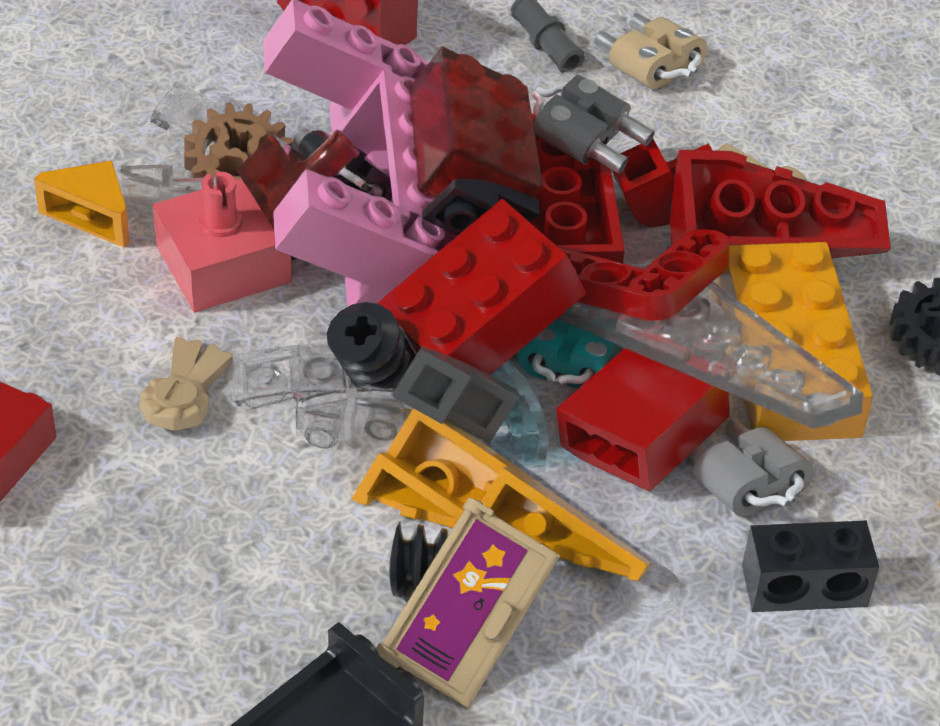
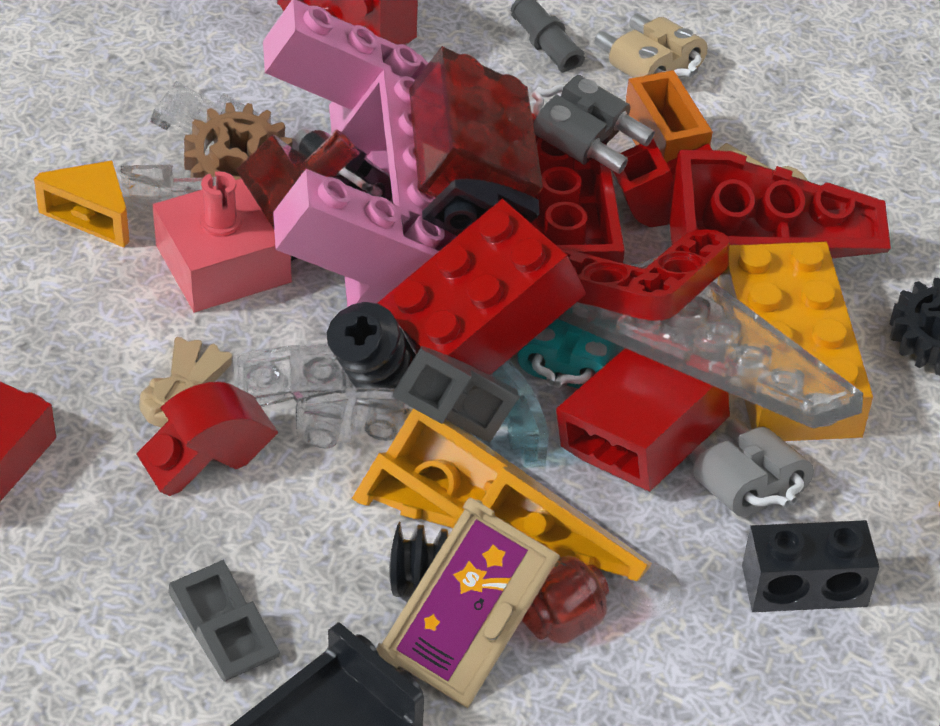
none -> red brick [136,382,279,496]
none -> dark grey slope [168,560,280,682]
none -> clear red head [522,555,609,644]
none -> orange piece [626,70,713,162]

